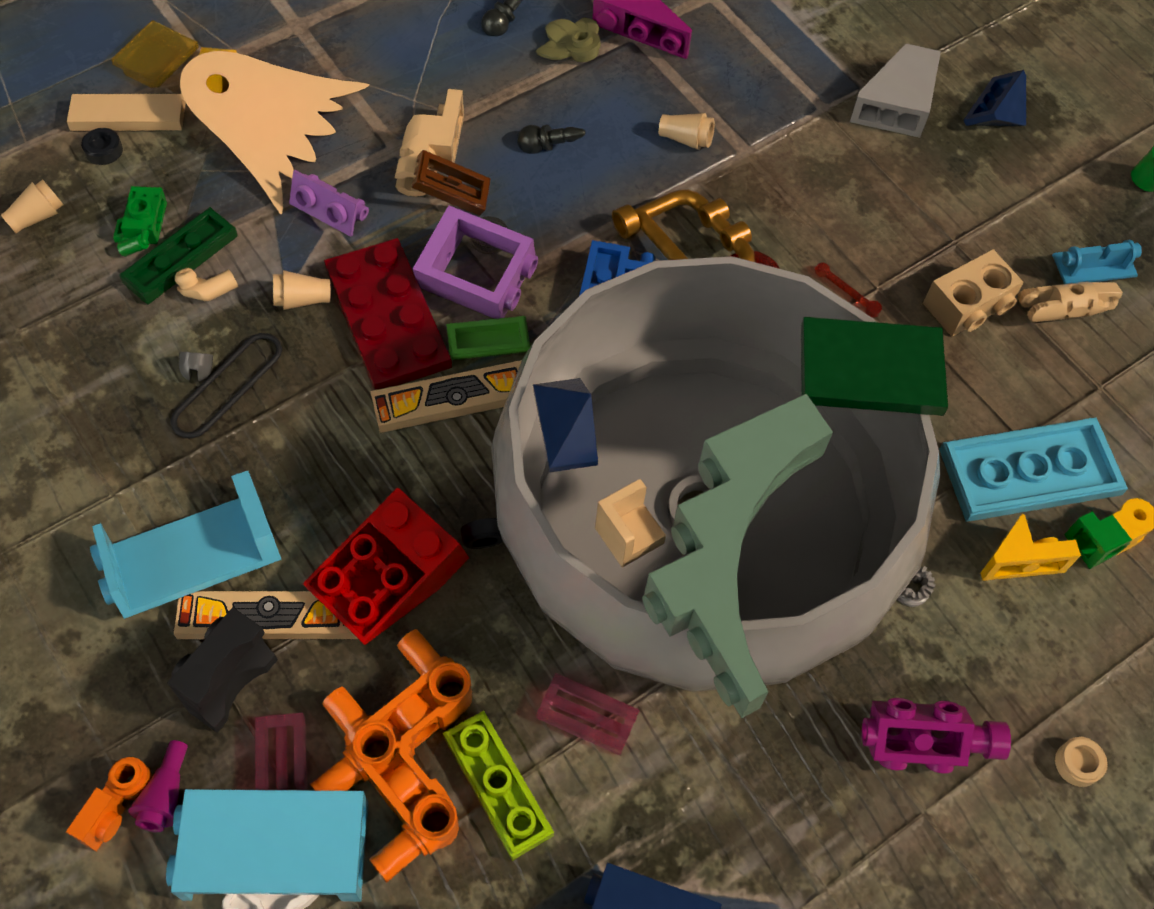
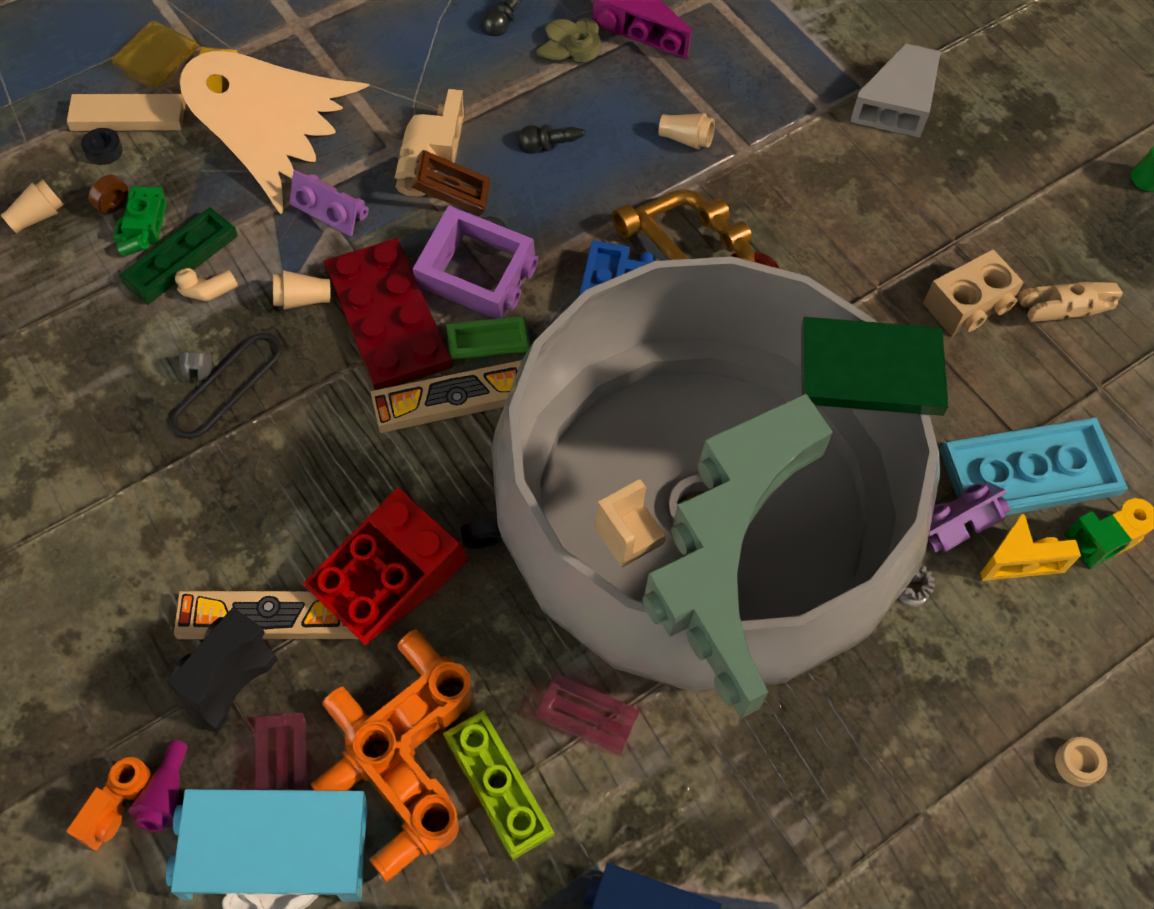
medium azure panel [90,470,282,619] -> none
dark blue slope [533,378,598,472] -> none
clear red hinge [815,262,882,318] -> none
magenta brick [861,698,1011,773] -> none
dark blue slope [963,70,1026,126] -> none
dark azure hinge [1052,240,1142,284] -> none
none -> reddish brown tile [88,174,128,214]
none -> medium lavender hinge [927,482,1010,553]

